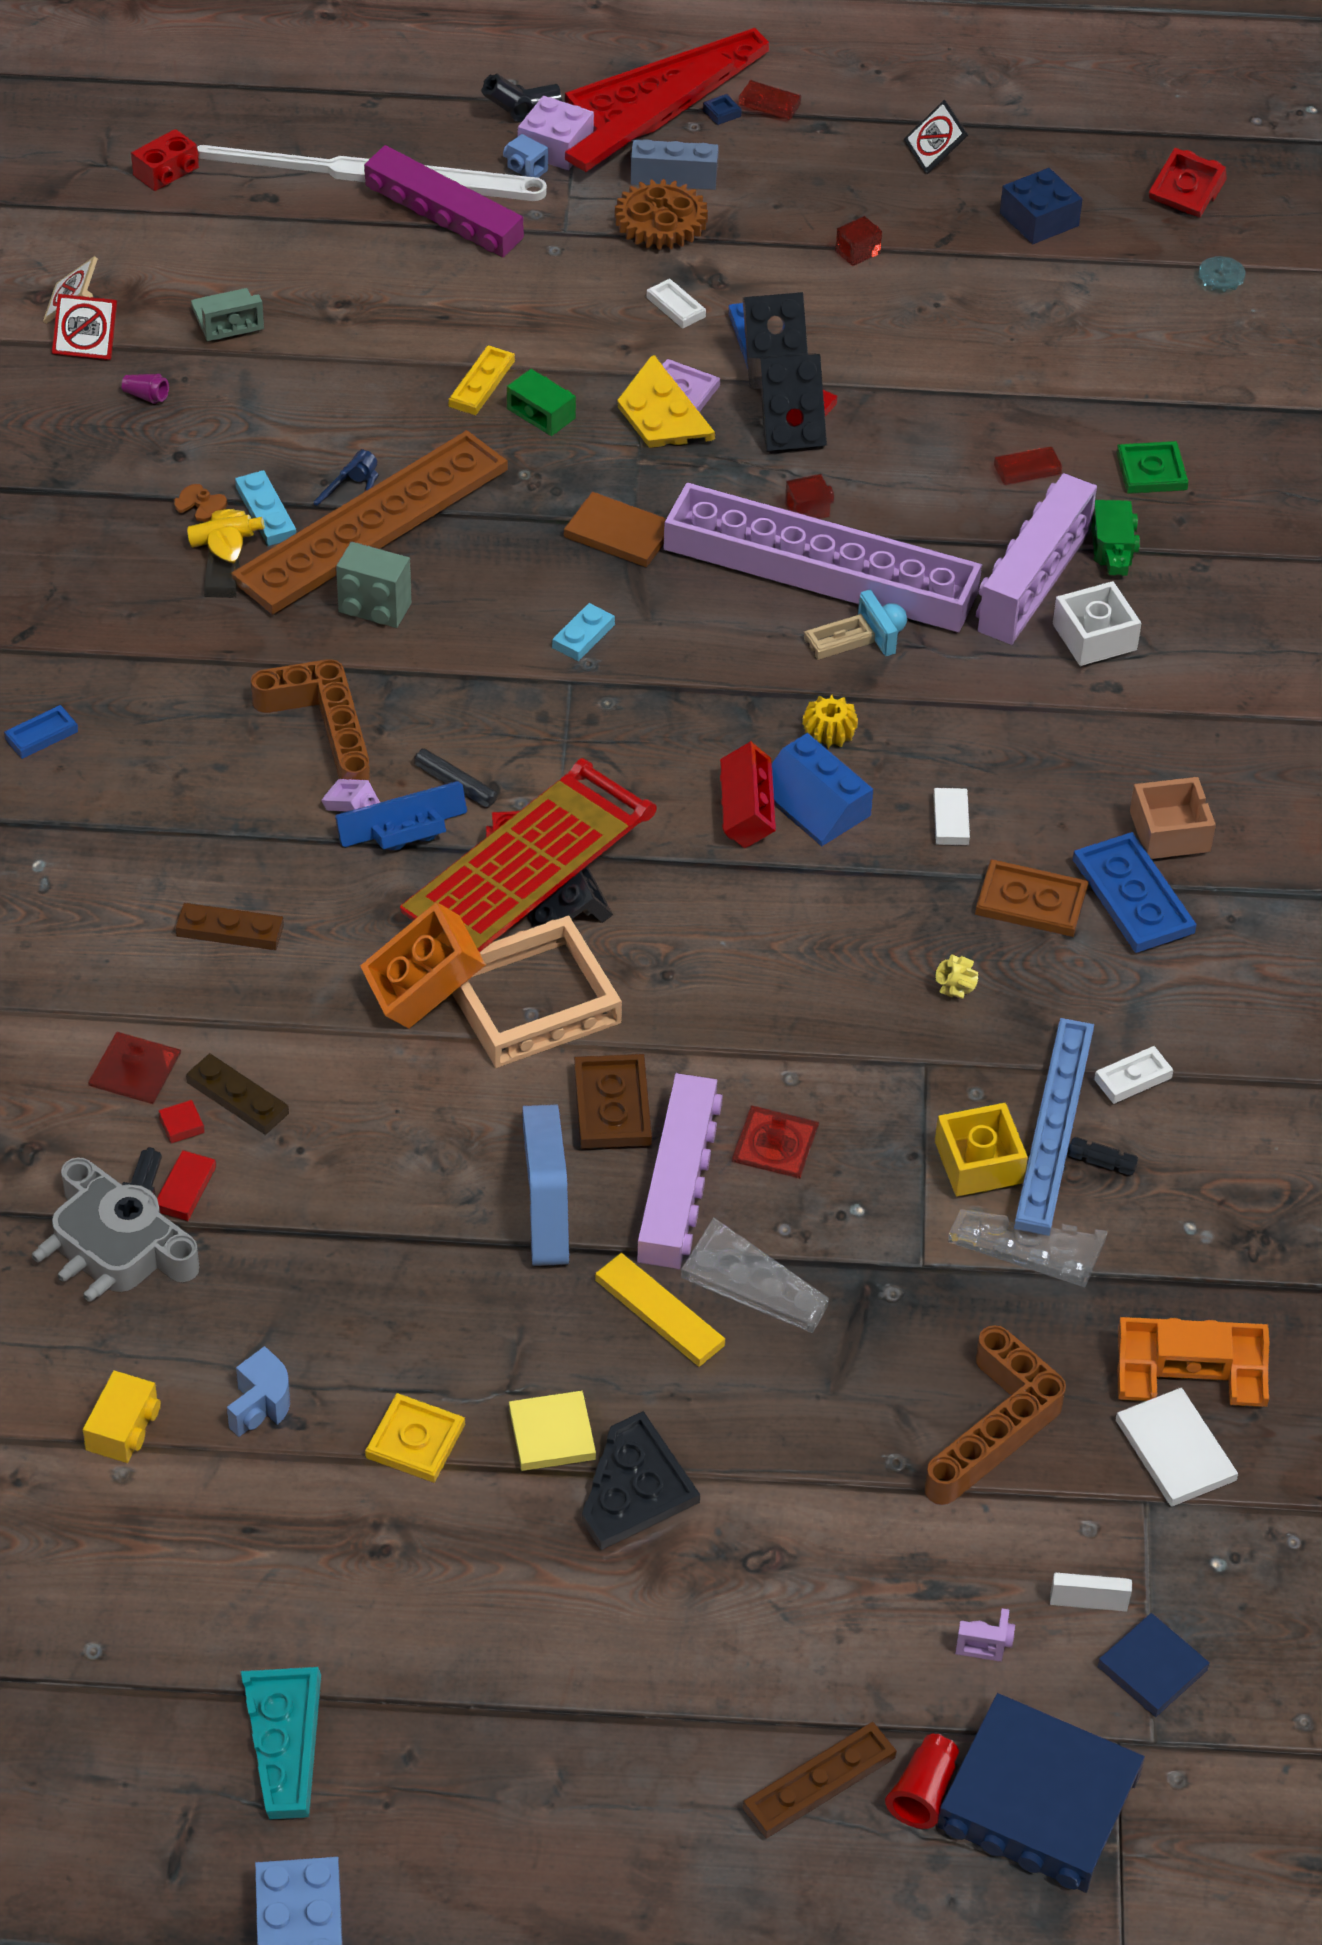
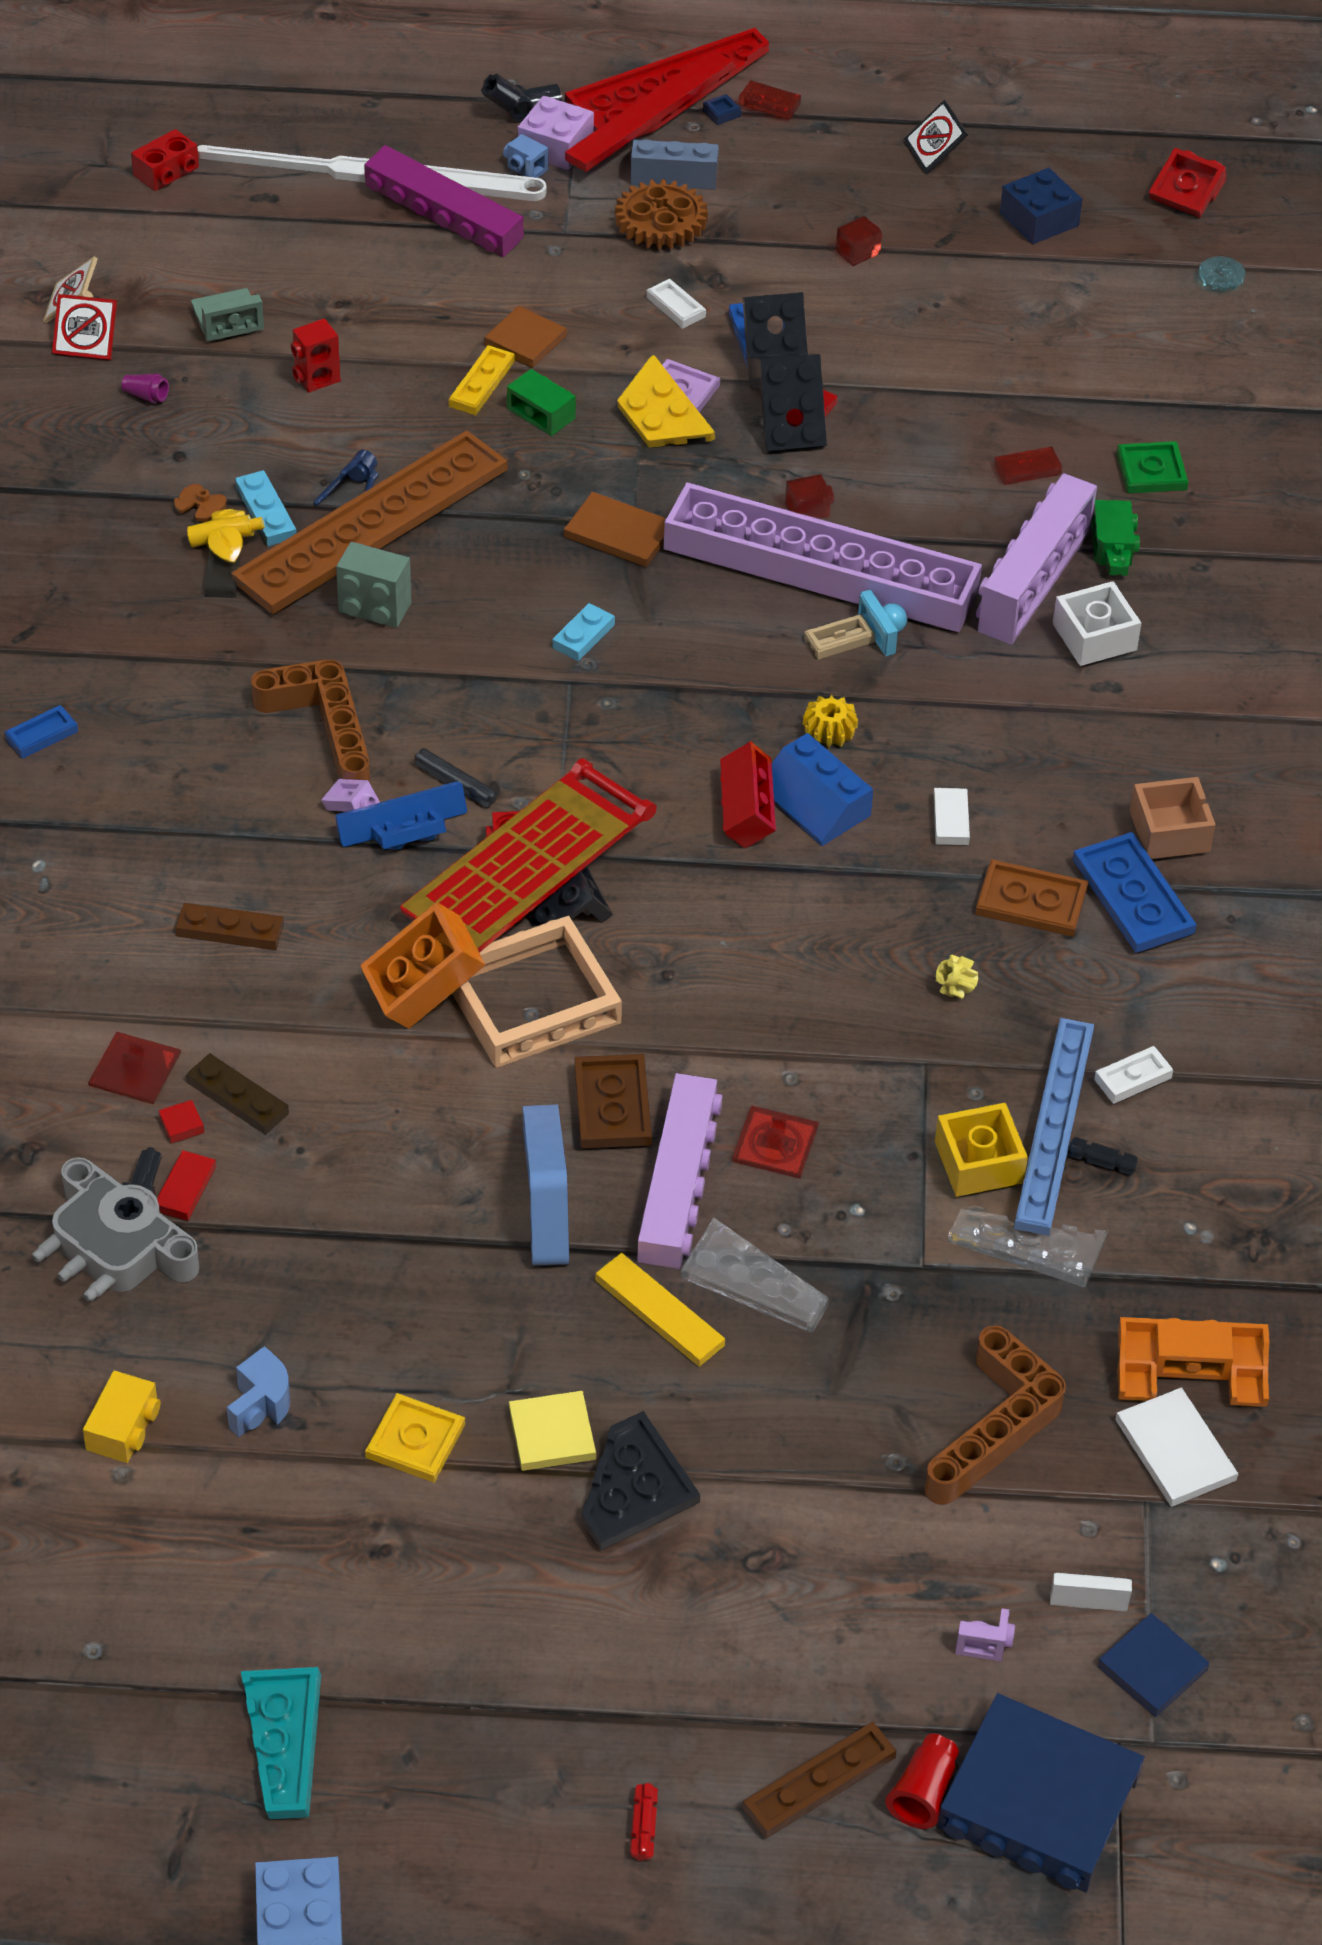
none -> red brick [290,318,341,393]
none -> dark orange tile [484,306,567,368]
none -> red axle [630,1783,658,1862]

